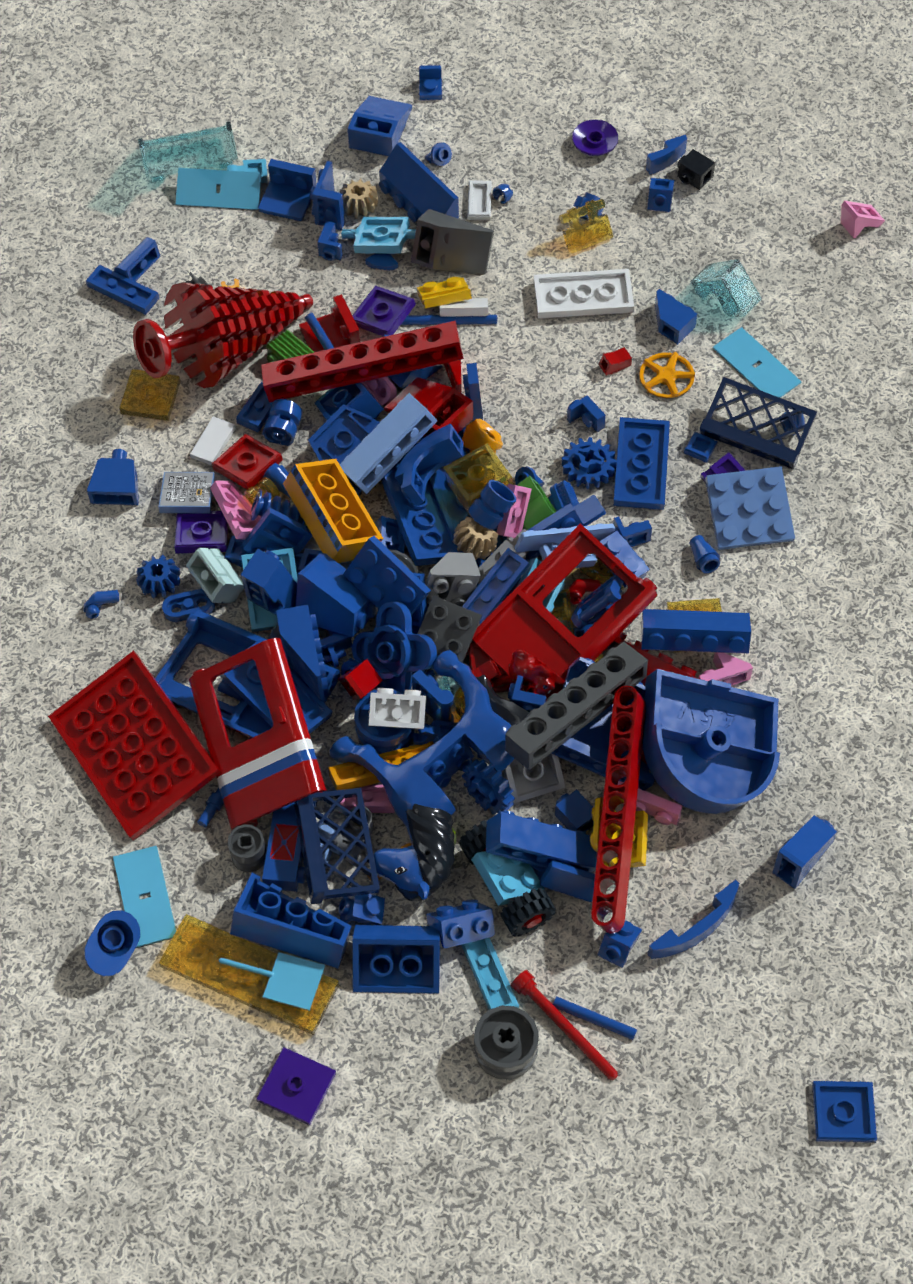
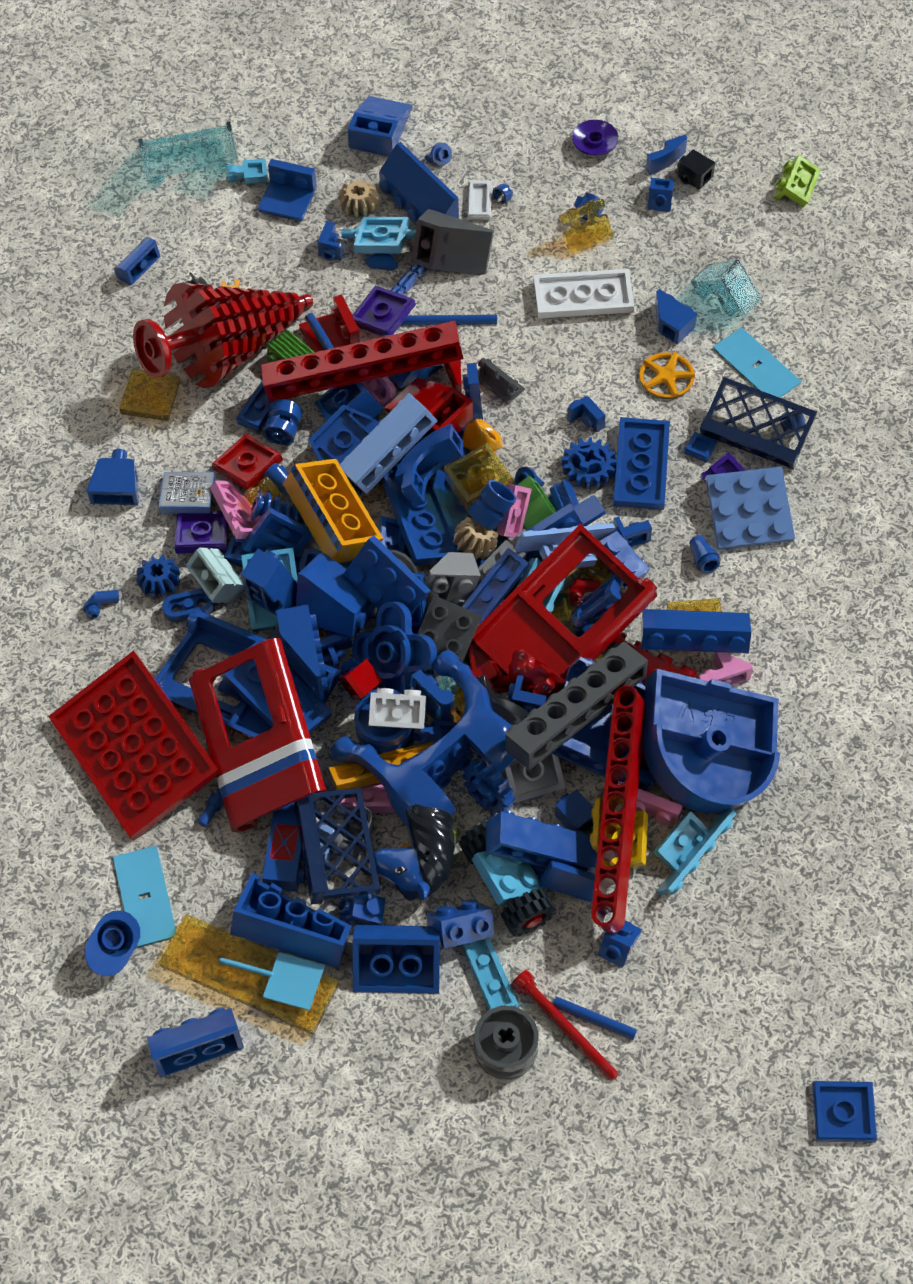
blue plate [86,264,160,315] -> none
medium azure piece [176,168,262,210] -> none
white tile [190,416,236,466] -> none
dark grey wheel [227,825,267,872] -> none
dark purple plate [257,1047,336,1126] -> none
blue bracket [310,161,345,231] -> none
yellow plate [417,277,472,309] -> none
blue bracket [419,65,442,100] -> none
white tile [440,298,488,317] -> none
red piece [598,347,632,375] -> none
blue slope [647,880,740,959] -> none
blue slope [772,815,837,889] -> none
bright pink slope [841,201,885,238] -> none
none -> blue slope [147,1008,244,1078]
none -> blue axle [390,263,424,296]
none -> dark grey hinge [478,358,525,404]
none -> medium azure bracket [653,809,737,895]
none -> lime bracket [774,155,821,207]

